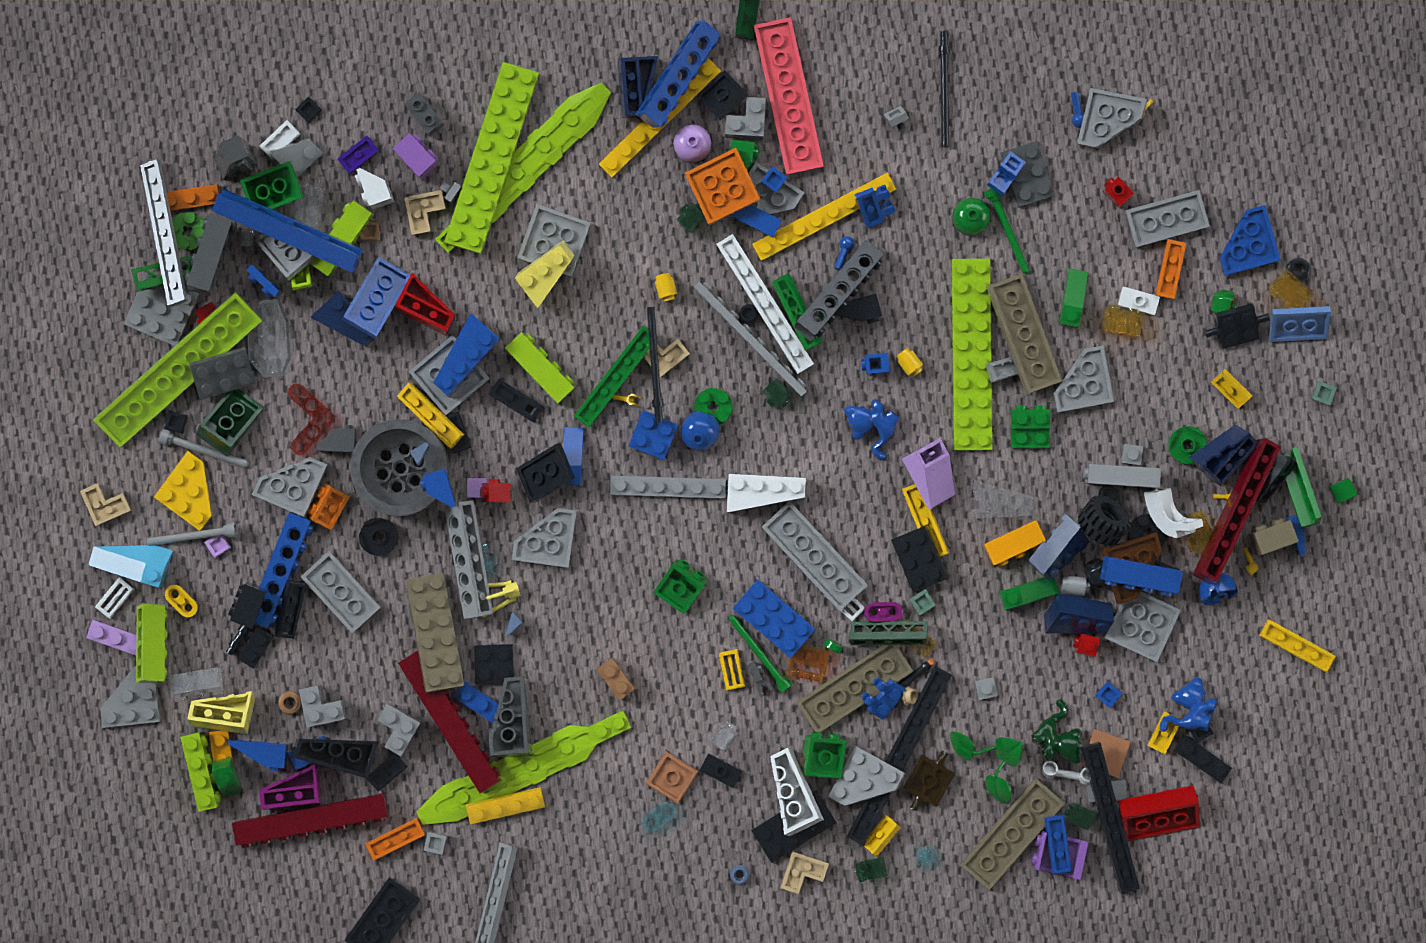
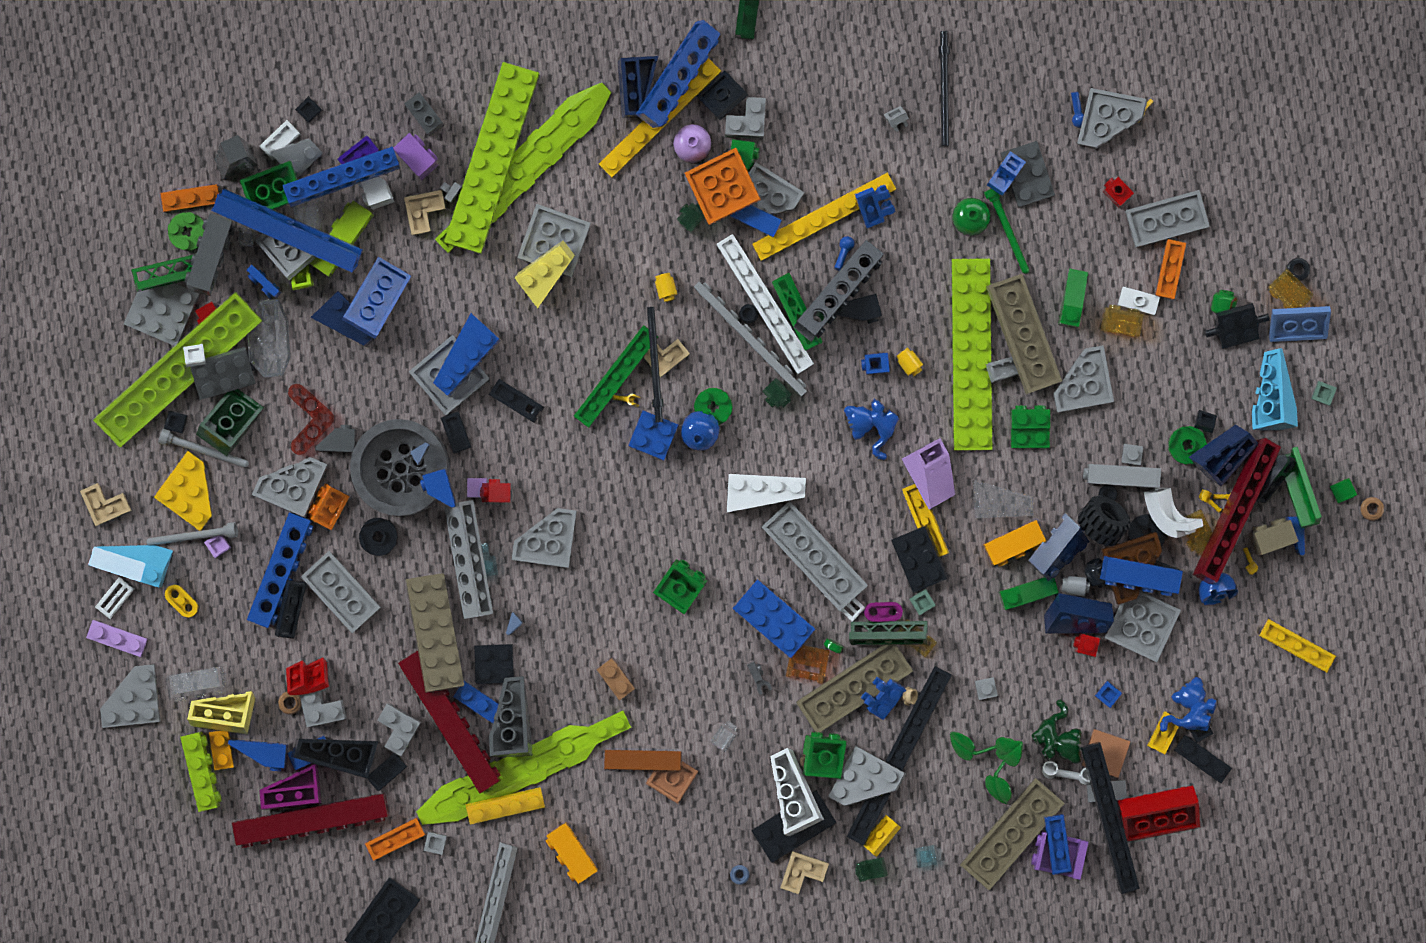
lime brick [136,604,167,684] -> none
plate [140,159,188,307] -> none
green slope [212,757,244,797] -> none
black plate [226,625,274,669] -> none
black slope [228,582,267,629] -> none
medium nougat tile [359,221,380,241] -> none
red wedge [395,273,455,336] -> none
yellow tile [397,382,464,449] -> none
light yellow plant [482,580,521,618] -> none
lime brick [505,332,575,404] -> none
black plate [516,443,575,503] -> none
slope [563,427,584,485] -> none
light grey plate [610,476,726,499] -> none
clear light blue plate [641,801,676,832] -> none
black plate [699,753,742,788] -> none
yellow tile [719,649,745,691] -> none
green piece [729,615,793,693] -> none
coral plate [754,17,824,175] -> none
blue plate [761,166,788,193] -> none
black piece [899,659,934,688] -> none
dark brown plate [903,750,955,811] -> none
clear green brick [1064,802,1096,830] -> none
yellow plate [1211,369,1253,409] -> none
blue plate [1219,205,1281,276] -> none
none -> white tile [183,344,206,367]
none -> blue brick [282,146,400,207]
none -> red slope [286,657,329,695]
none -> light orange brick [545,822,598,884]
none -> dark orange tile [604,750,682,771]
none -> black tile [1194,410,1217,433]
none -> yellow hand [1199,489,1222,513]
none -> medium azure wedge [1252,348,1298,430]
none -> medium nougat piece [1360,497,1384,521]

